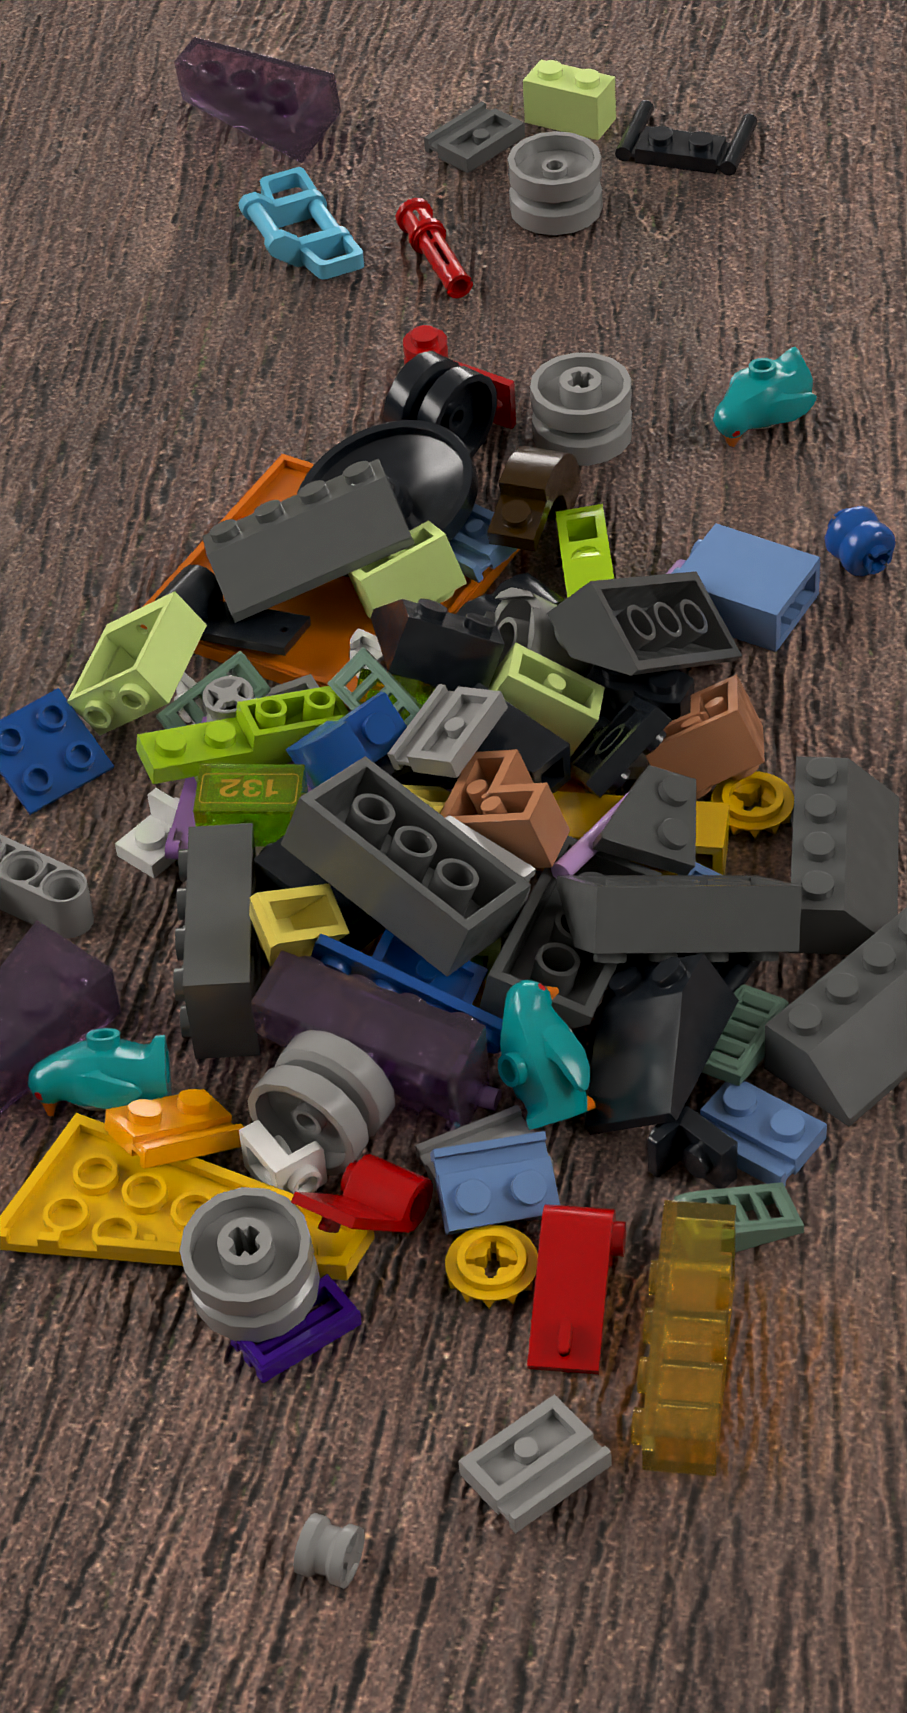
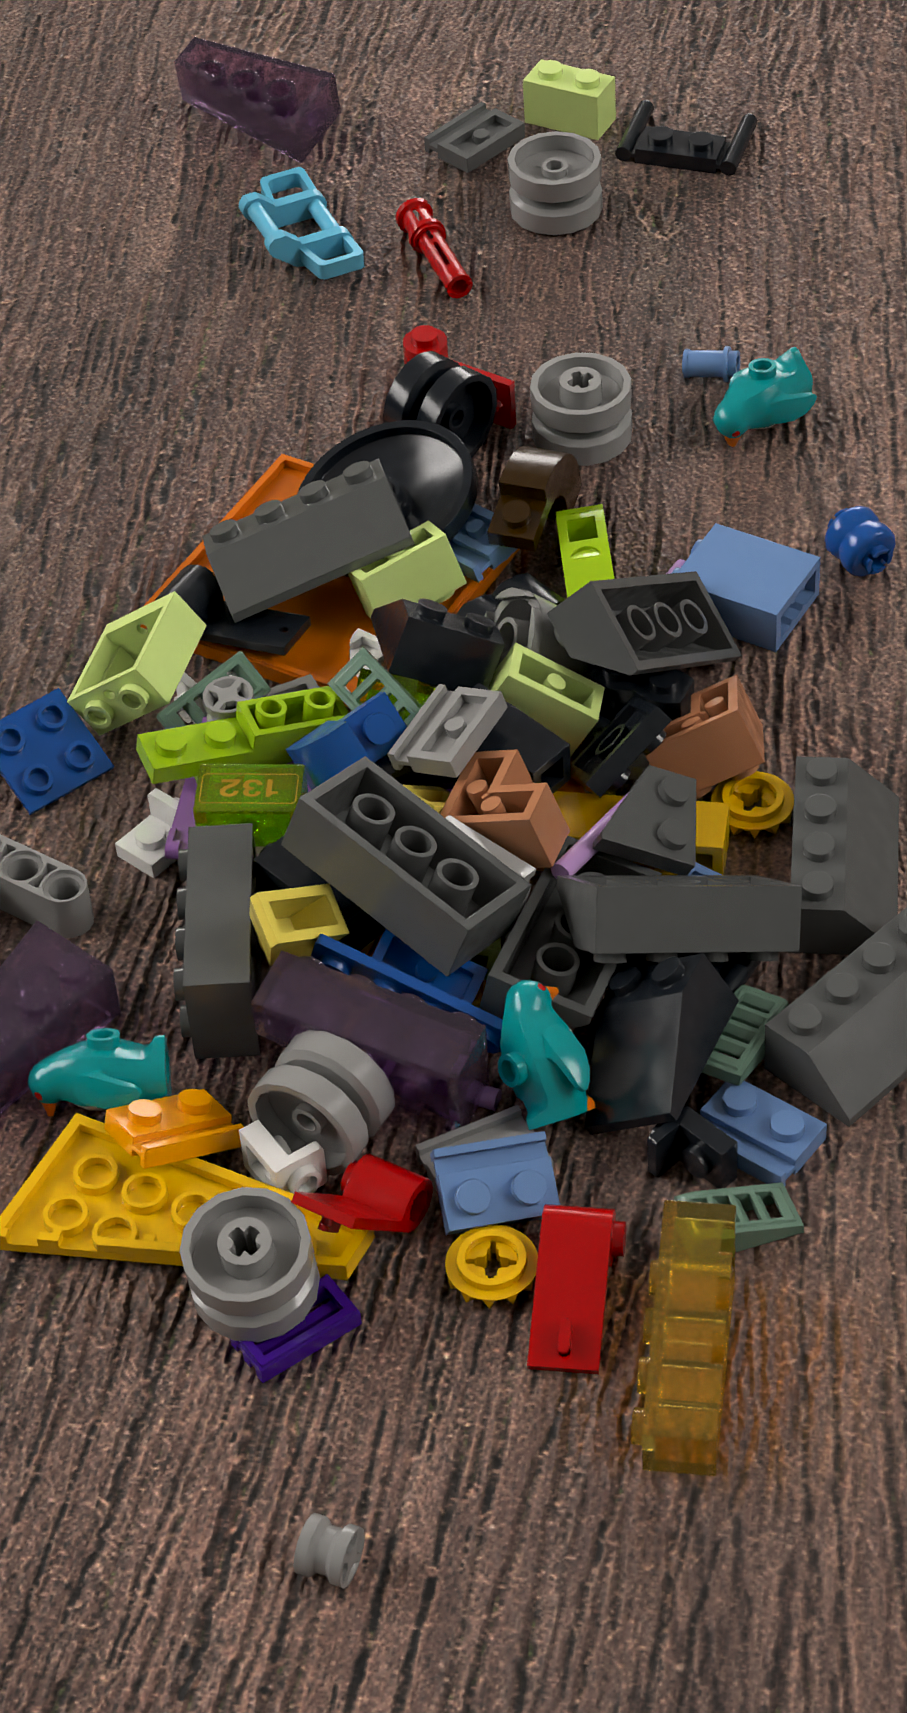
light grey plate [458,1394,612,1534] -> none
none -> medium blue pin [682,346,740,382]

